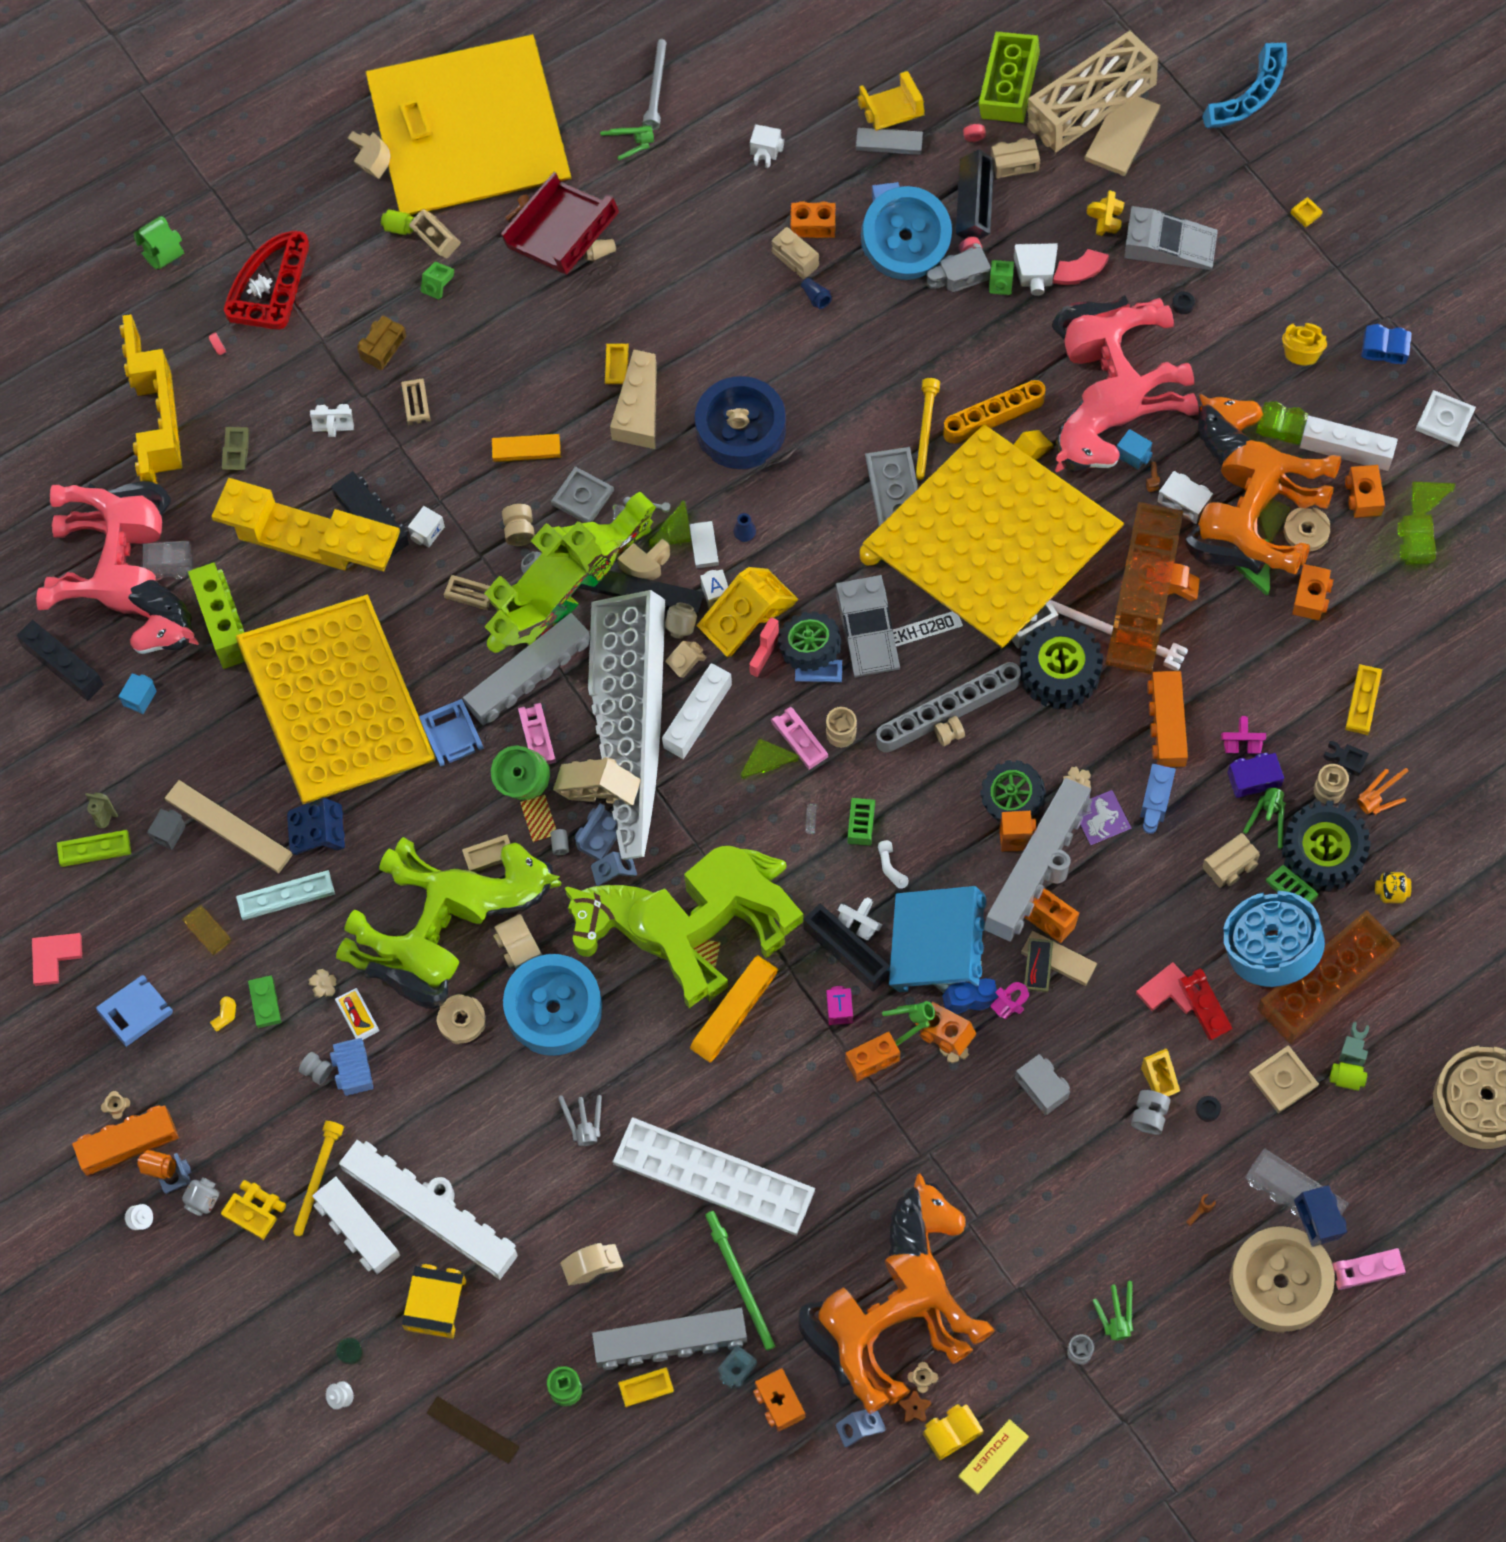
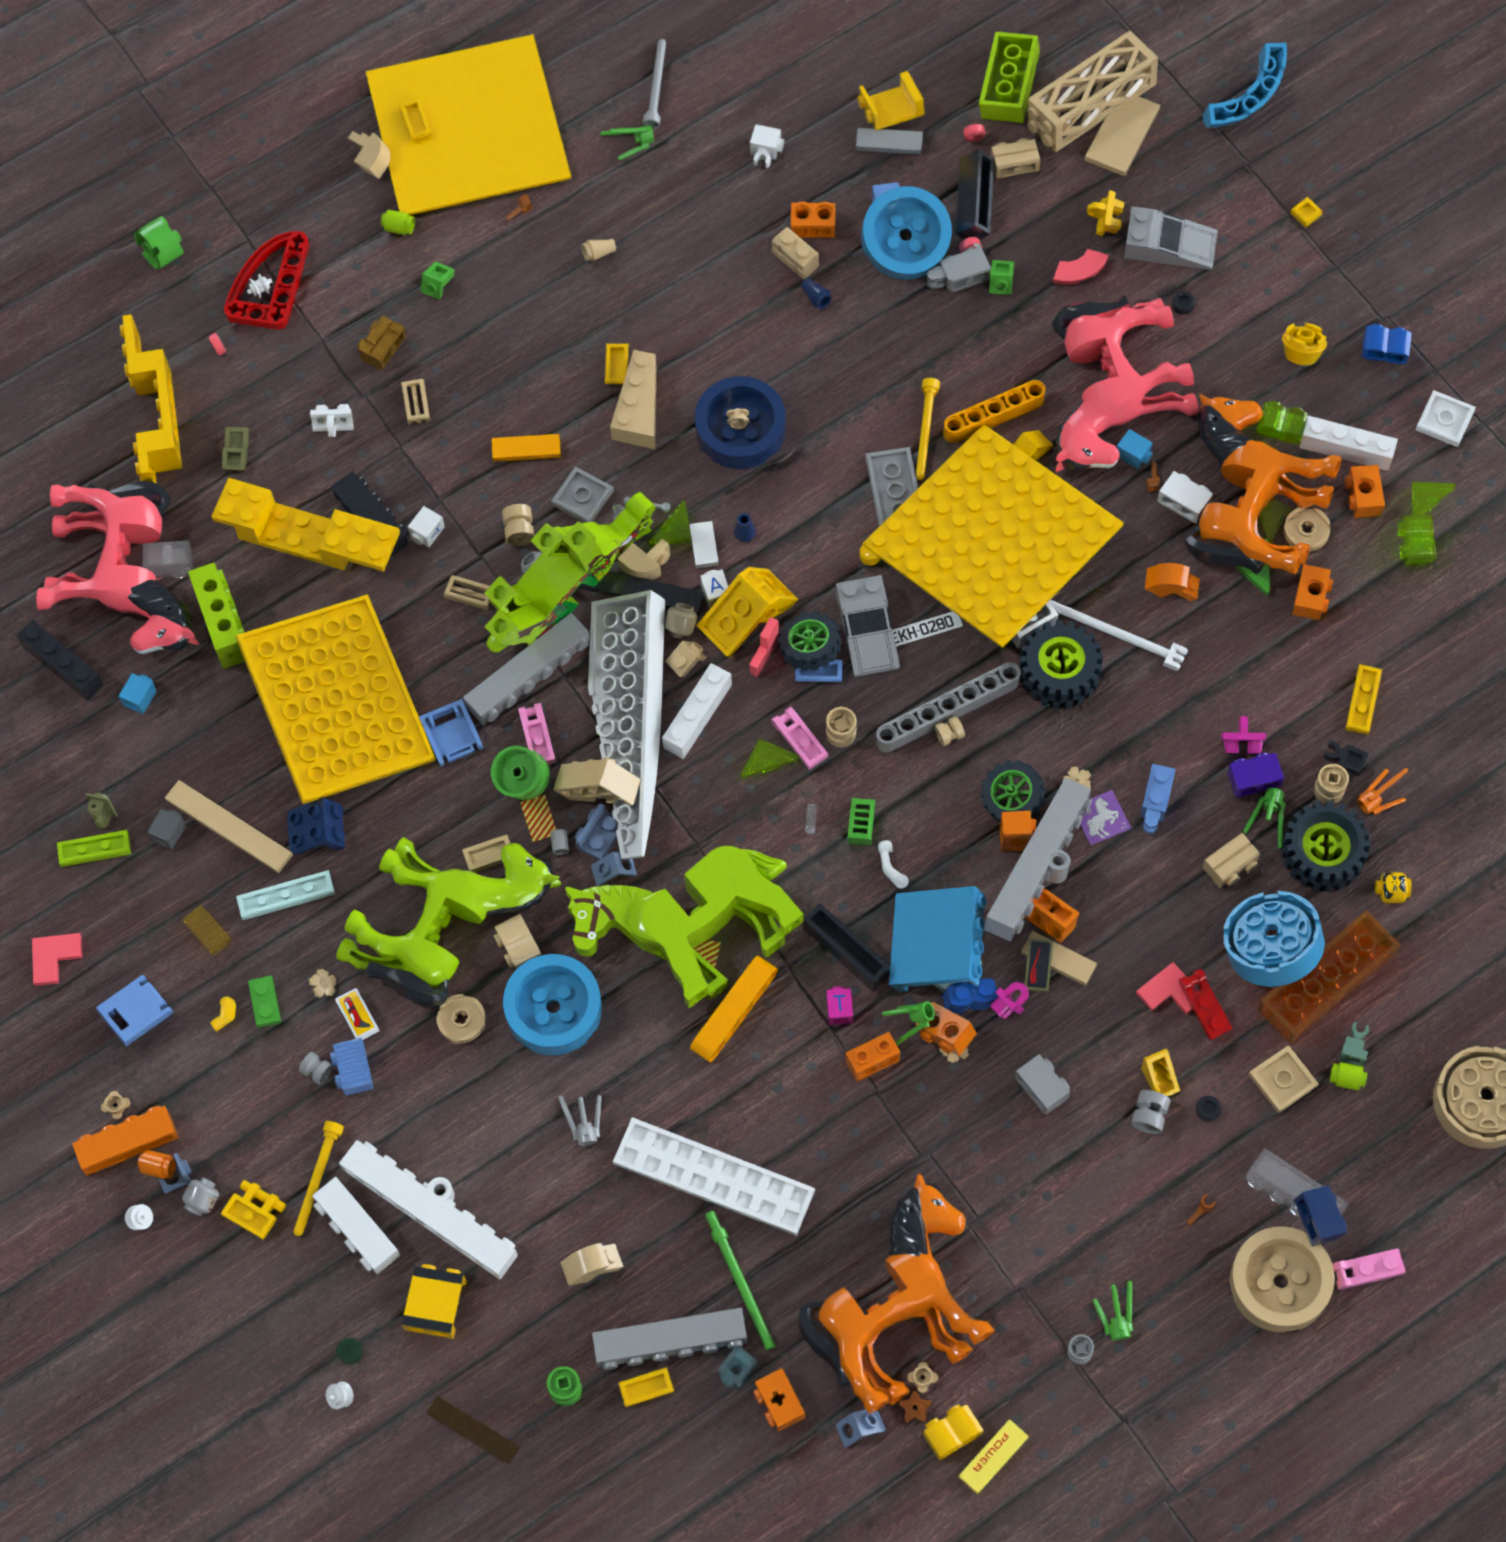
tan brick [409,209,461,258] -> none
dark red panel [501,172,619,275] -> none
white hips [838,897,882,940] -> none
white torso [1014,244,1057,296] -> none
clear orange bracket [1105,502,1183,674] -> none
orange brick [1147,671,1188,767] -> none
bright green slope [1266,865,1318,904] -> none

